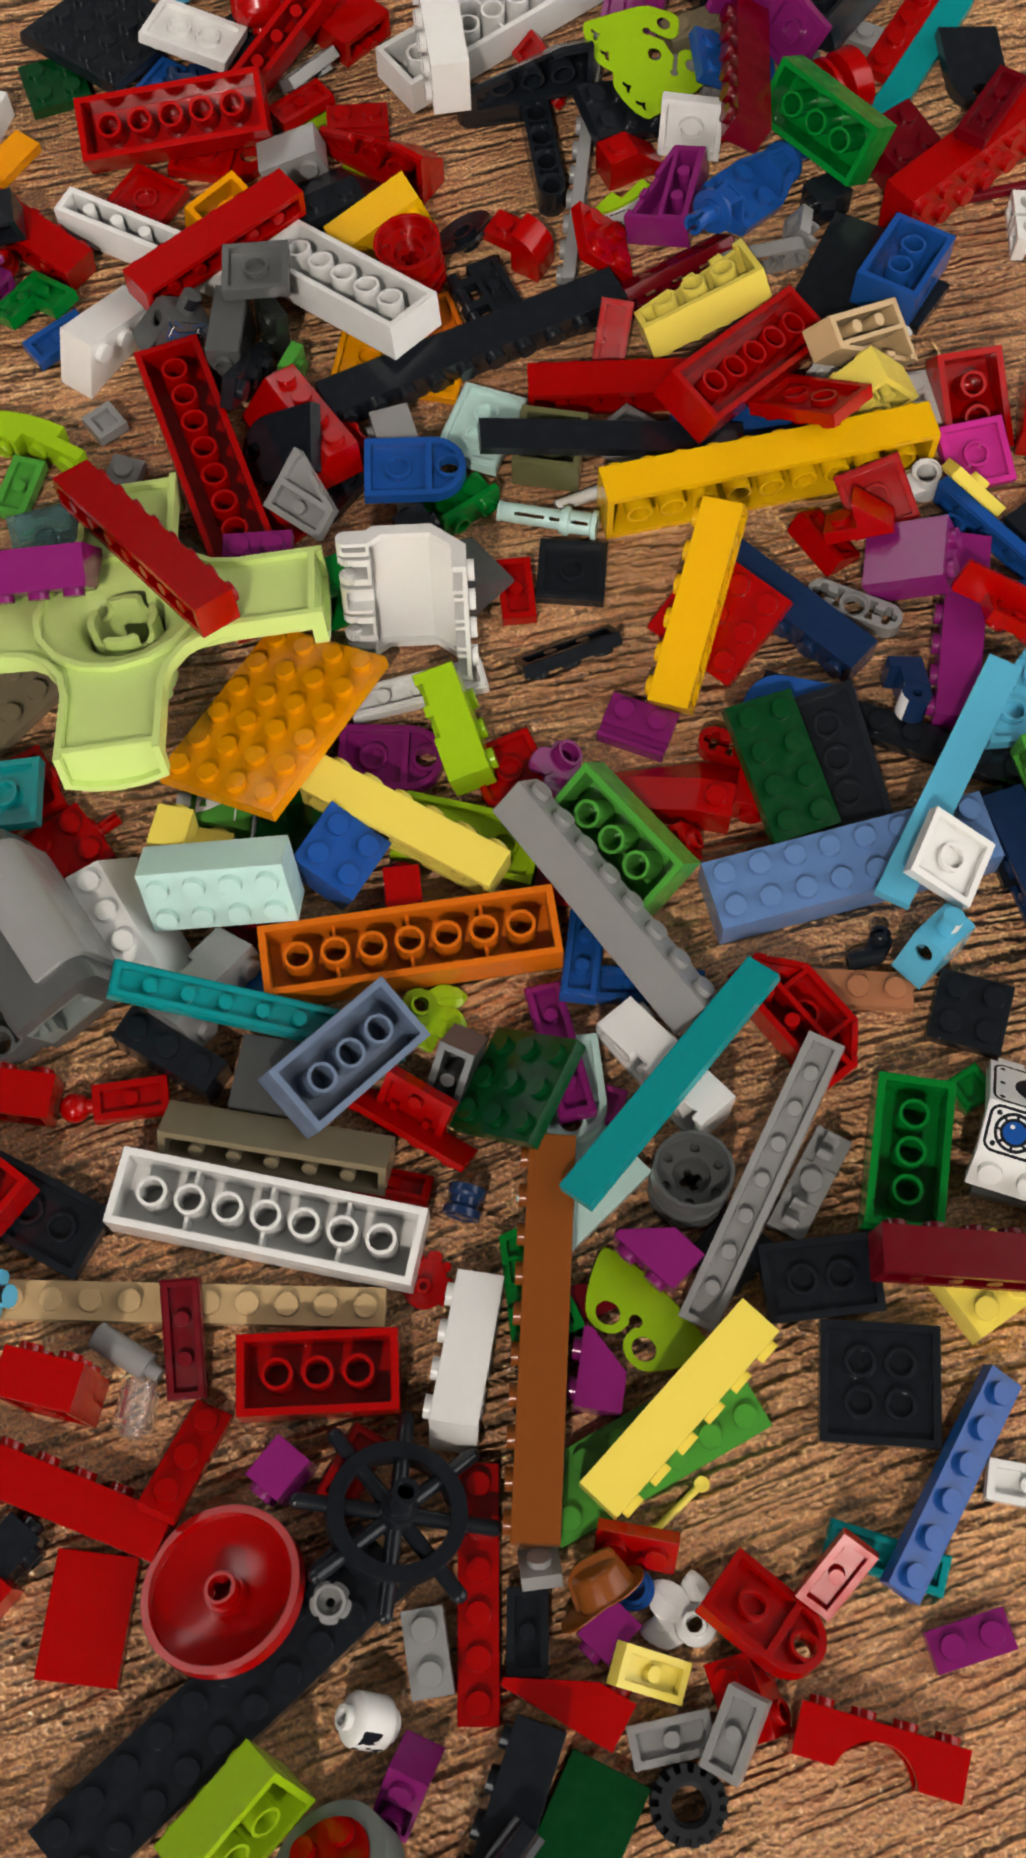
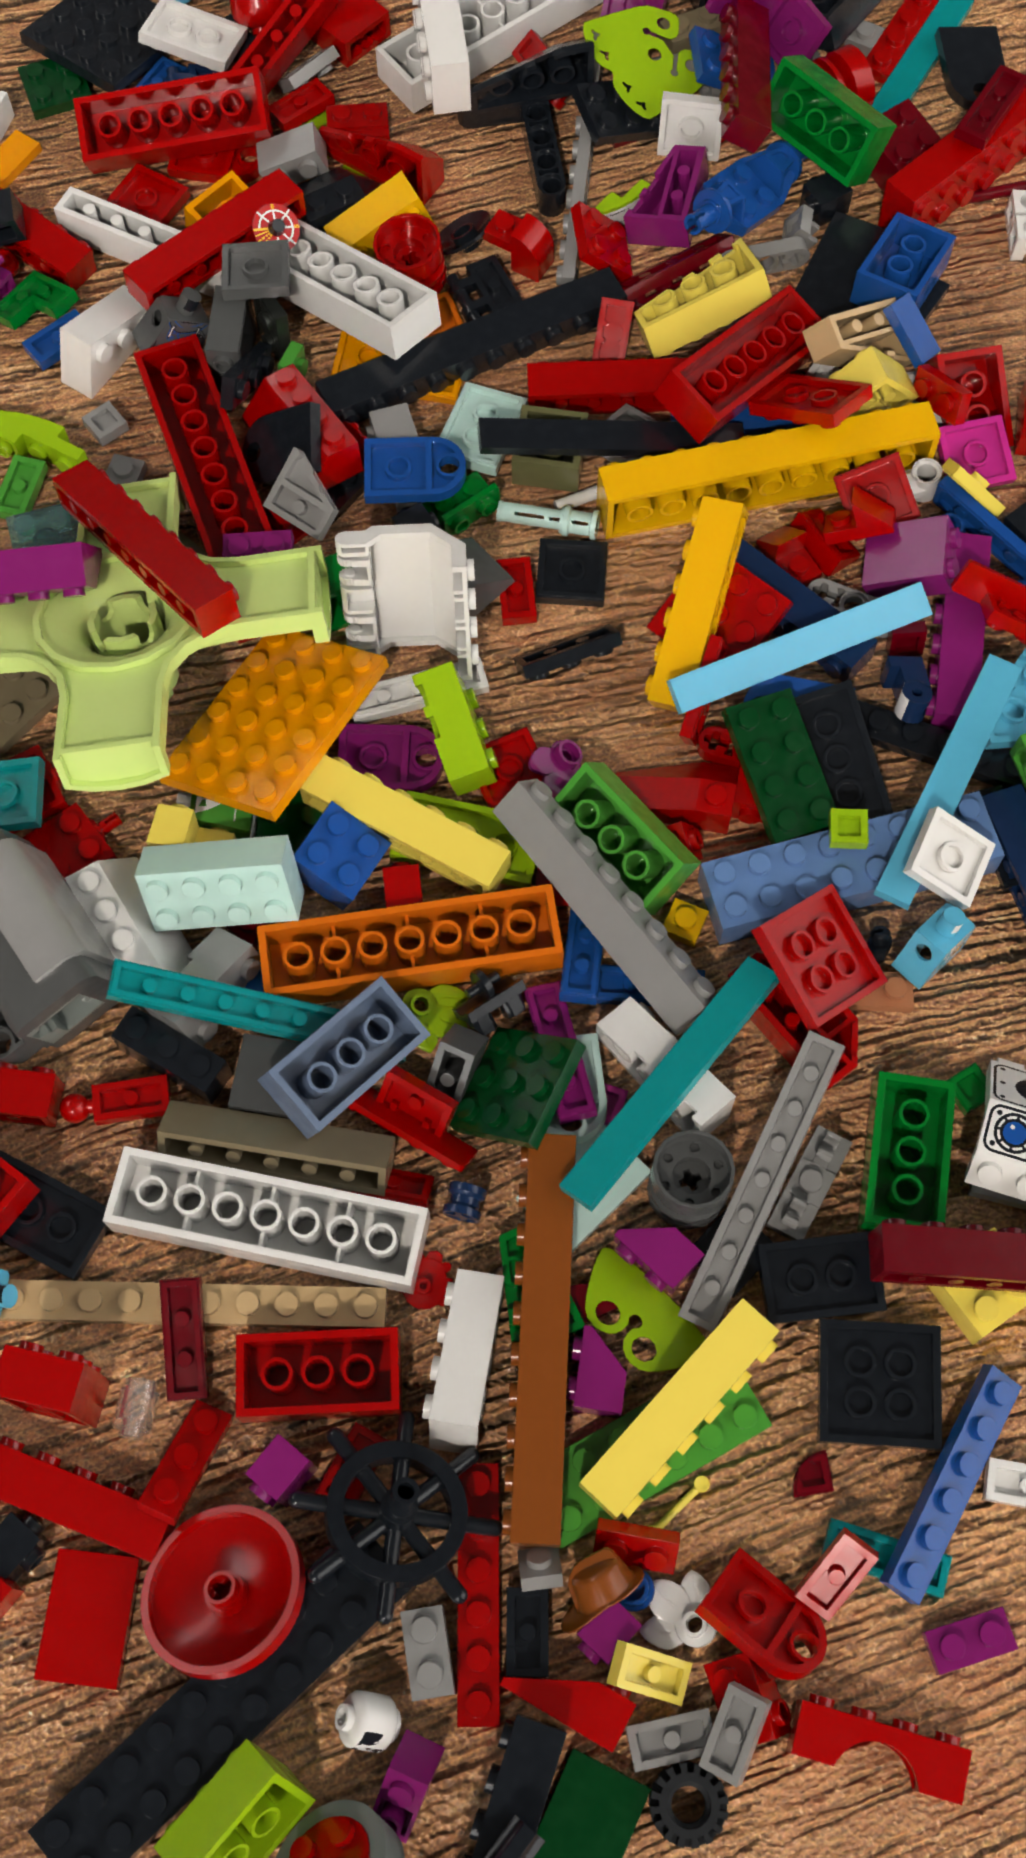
light grey cylinder [88,1322,165,1383] -> none
light grey plate [309,1581,352,1625] -> none
red slope [595,131,663,191] -> none
magenta plate [596,692,680,763] -> none
black plate [924,968,1015,1060] -> none
none -> piece [252,203,300,249]
none -> black hips [452,969,527,1036]
none -> yellow plate [663,898,709,947]
none -> medium azure tile [666,581,933,714]
none -> red tile [679,634,728,746]
none -> red plate [751,884,888,1031]
none -> red slope [756,525,822,587]
none -> dark red tile [792,1450,834,1499]
none -> lime plate [829,808,869,849]
none -> blue tile [883,292,941,368]
none -> dark red plate [886,621,928,656]
none -> red plate [913,364,973,426]

